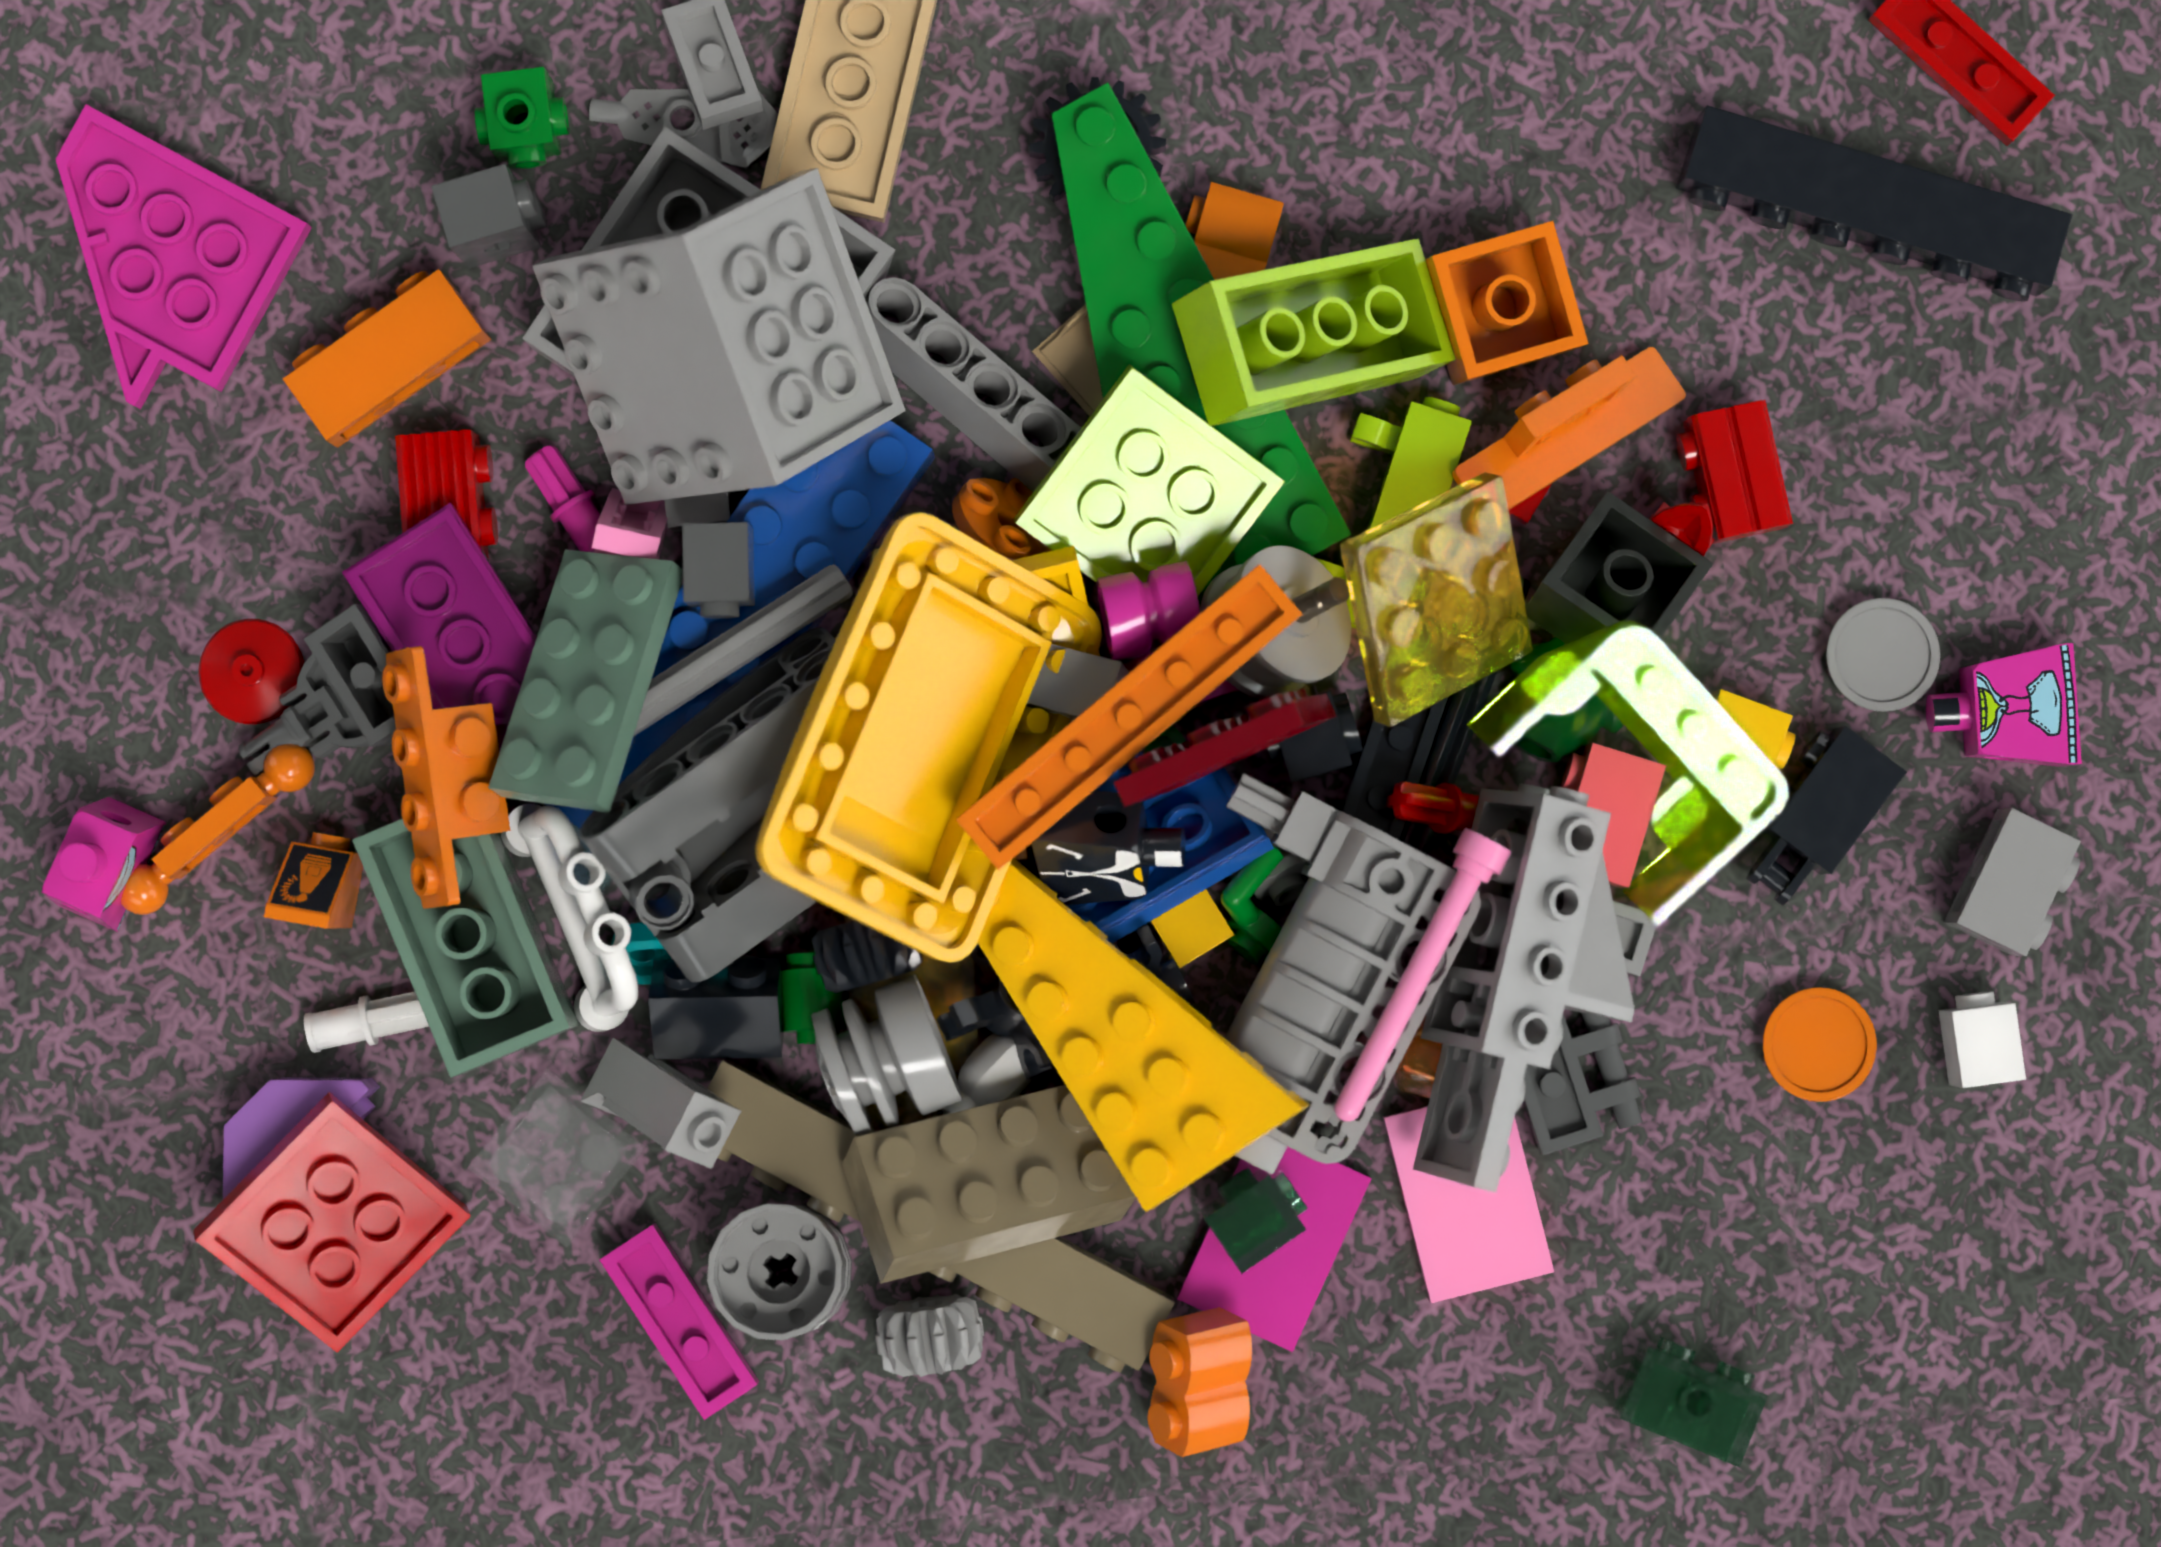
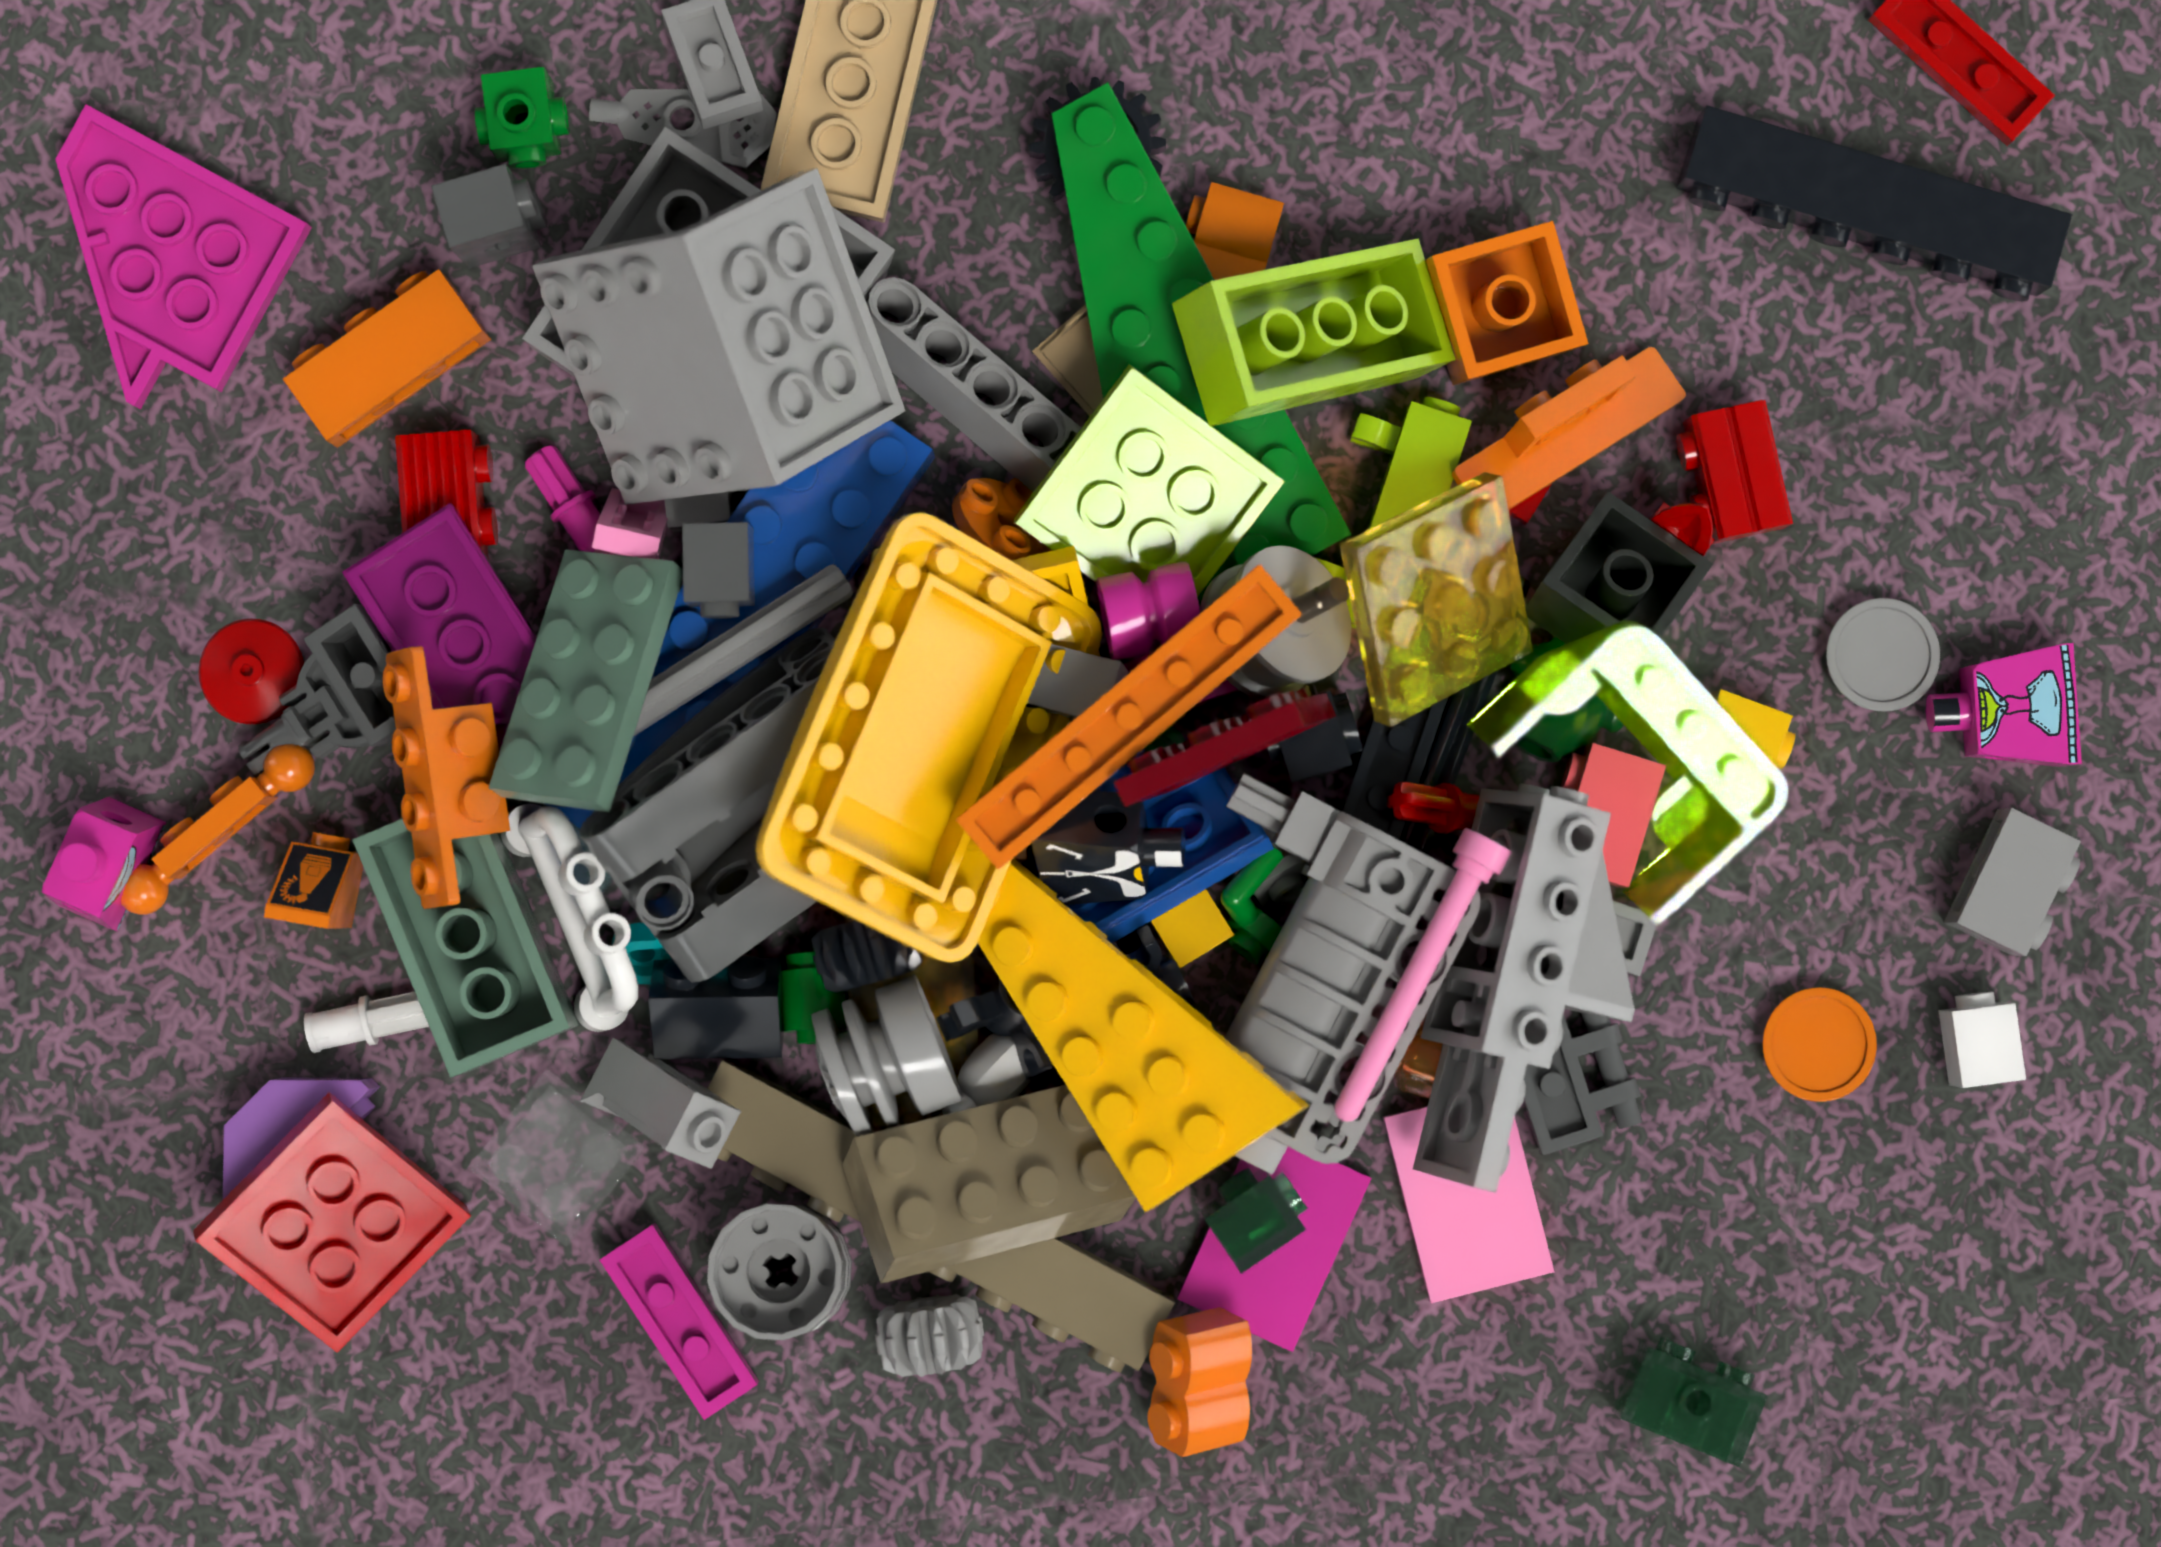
black brick [1746,726,1907,905] -> none

